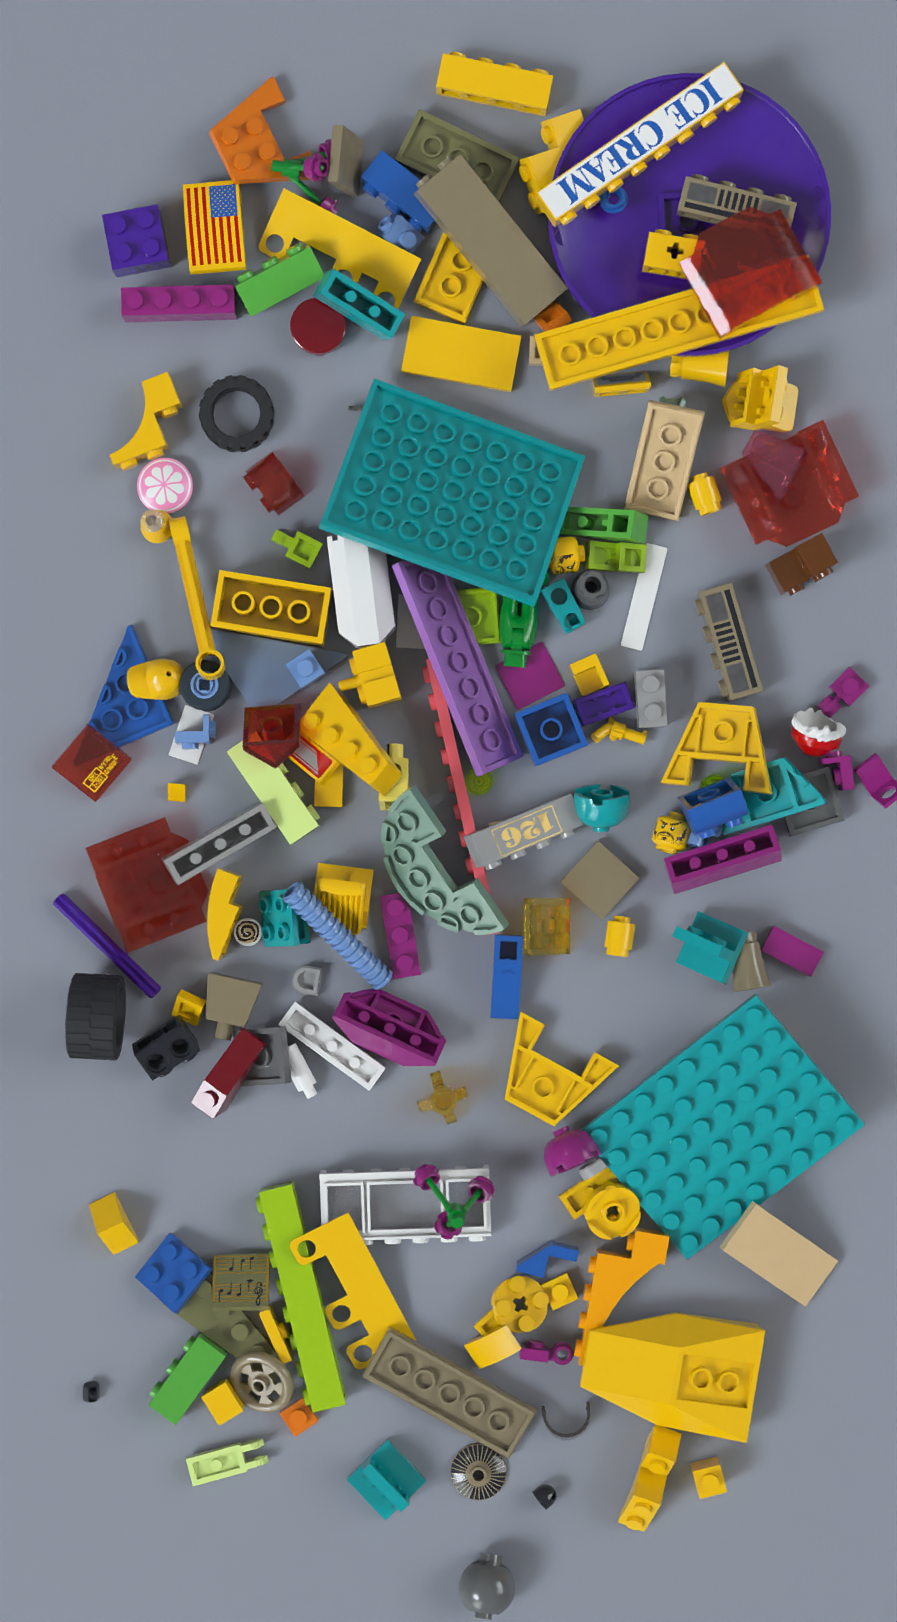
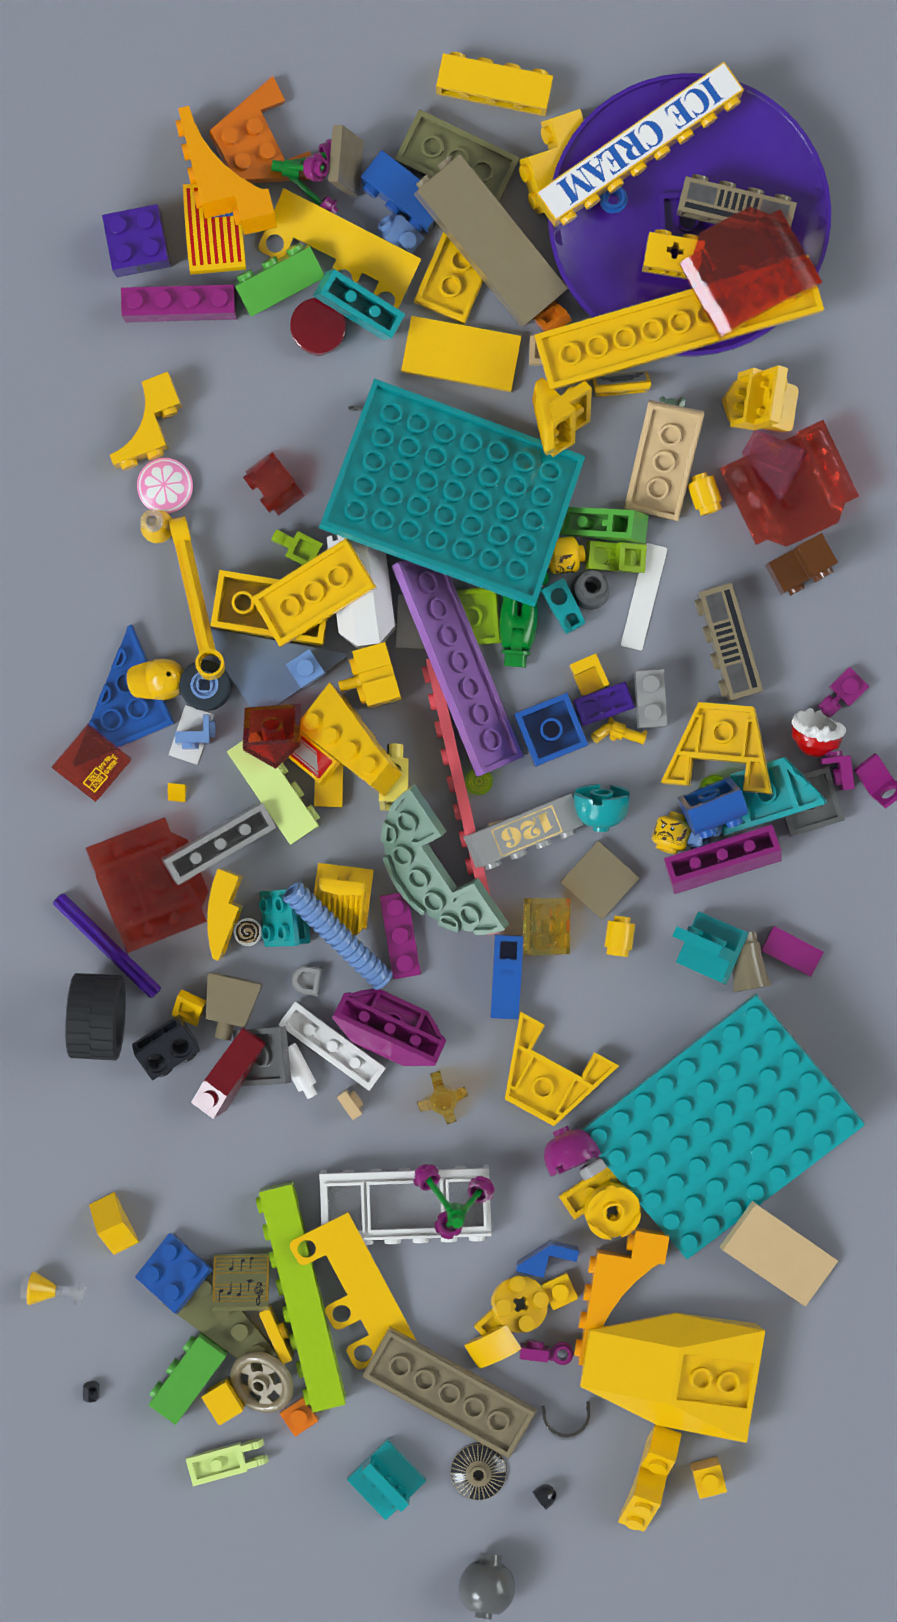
black tyre [199,375,275,452] -> none
magenta sticker [495,642,565,710] -> none
yellow plant [670,351,729,387] -> none
none -> piece [20,1271,85,1305]
none -> light orange arch [175,106,277,235]
none -> yellow tile [251,538,377,647]
none -> tan plate [337,1088,364,1120]
none -> yellow piece [532,378,592,457]

